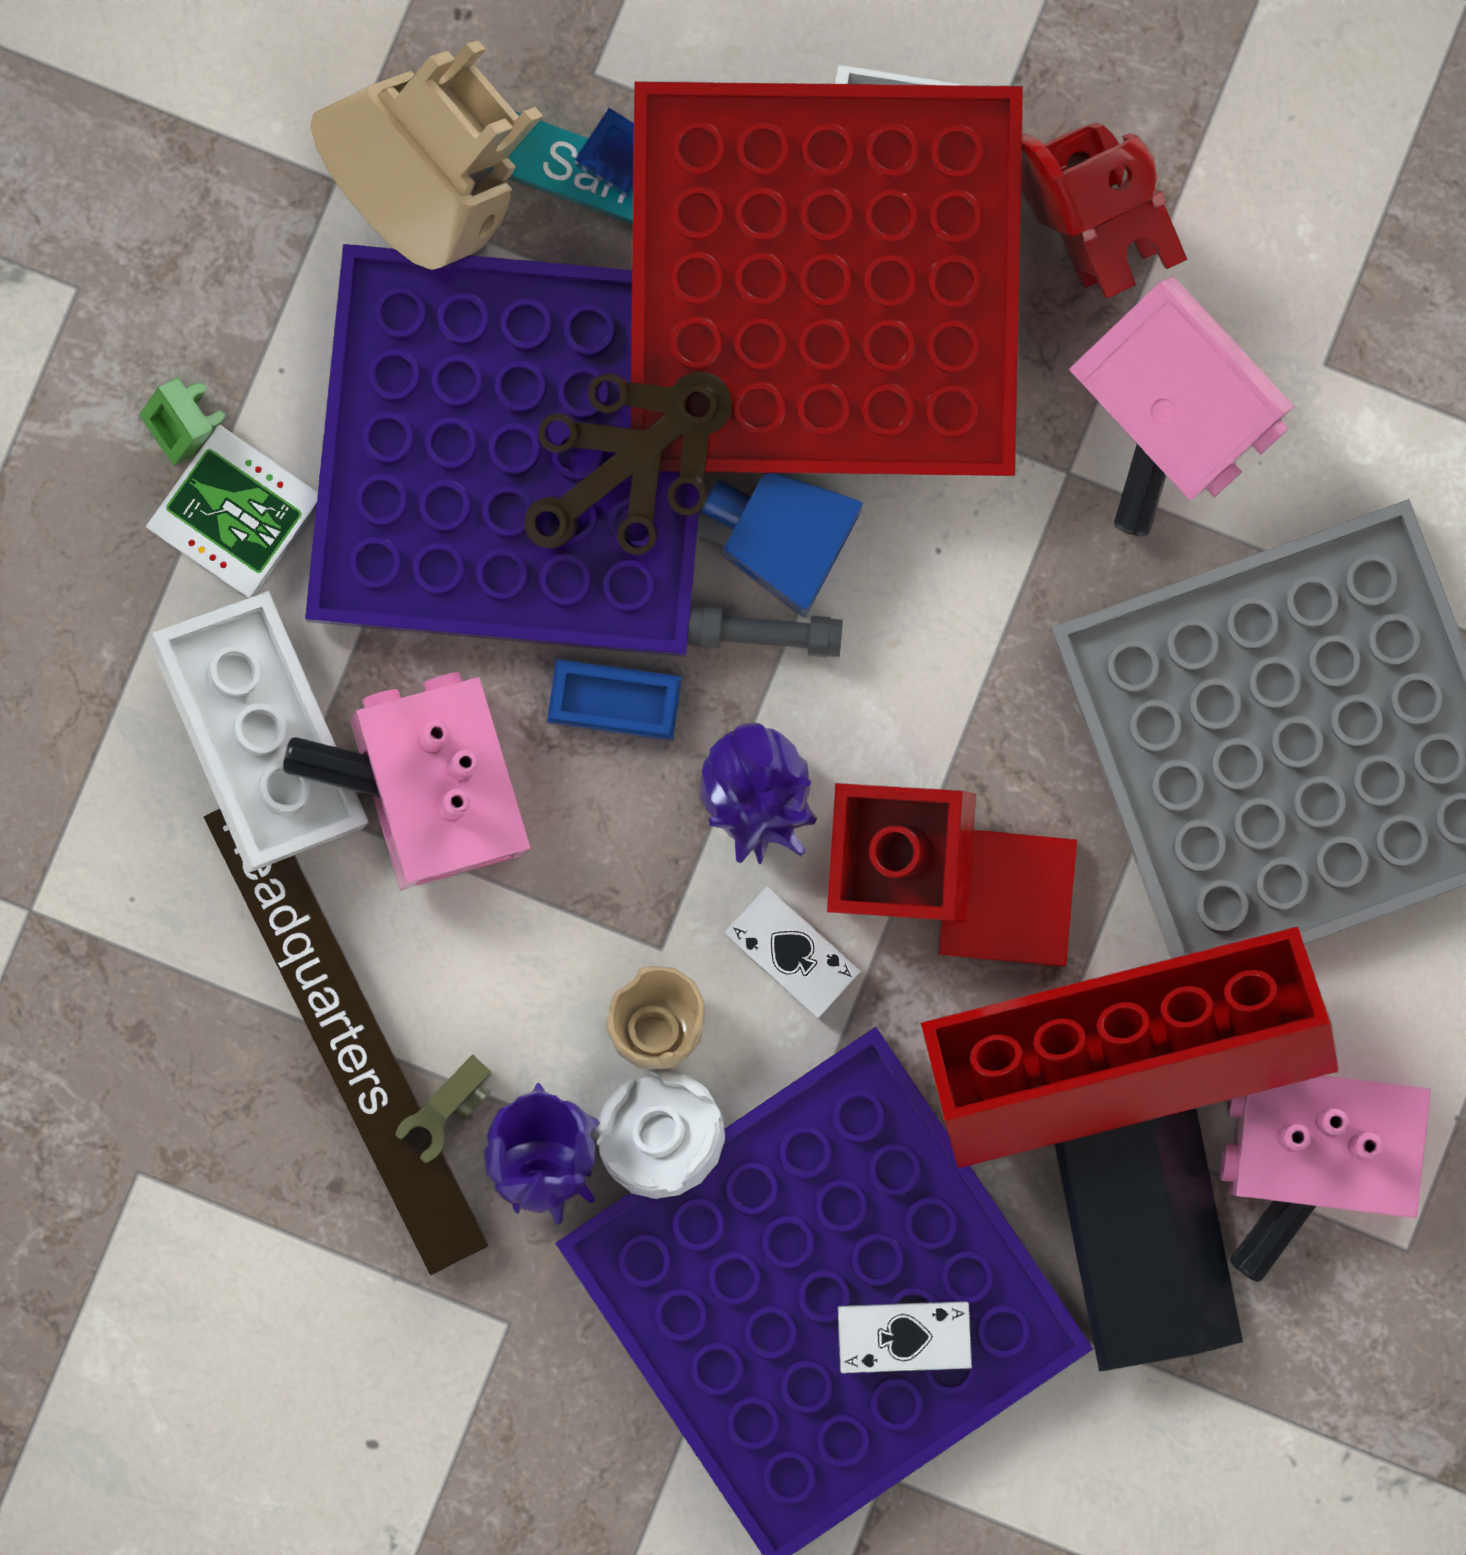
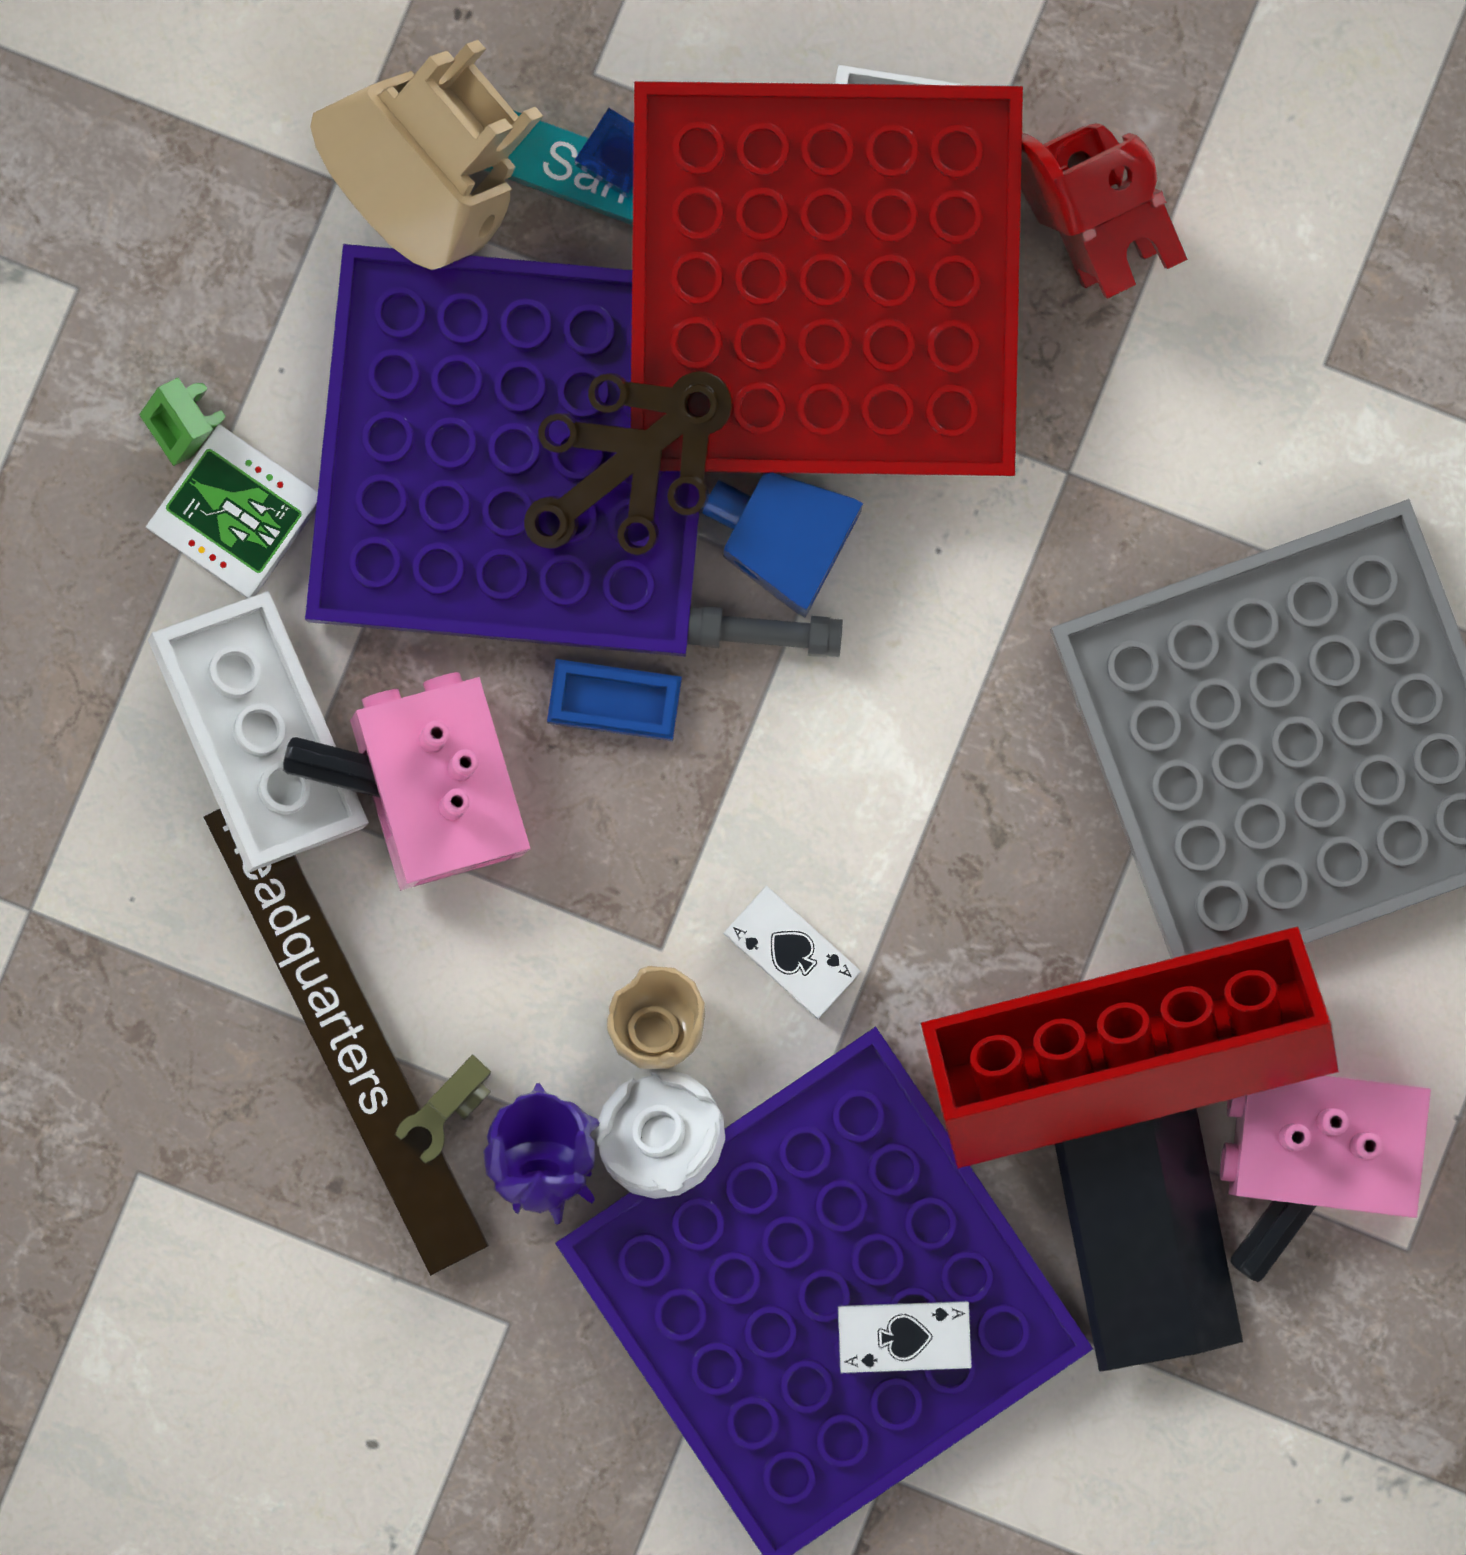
dark purple hair [701,723,818,864] -> none
red brick [827,783,976,922] -> none
red tile [938,830,1077,967] -> none
bright pink piece [1069,276,1295,536] -> none

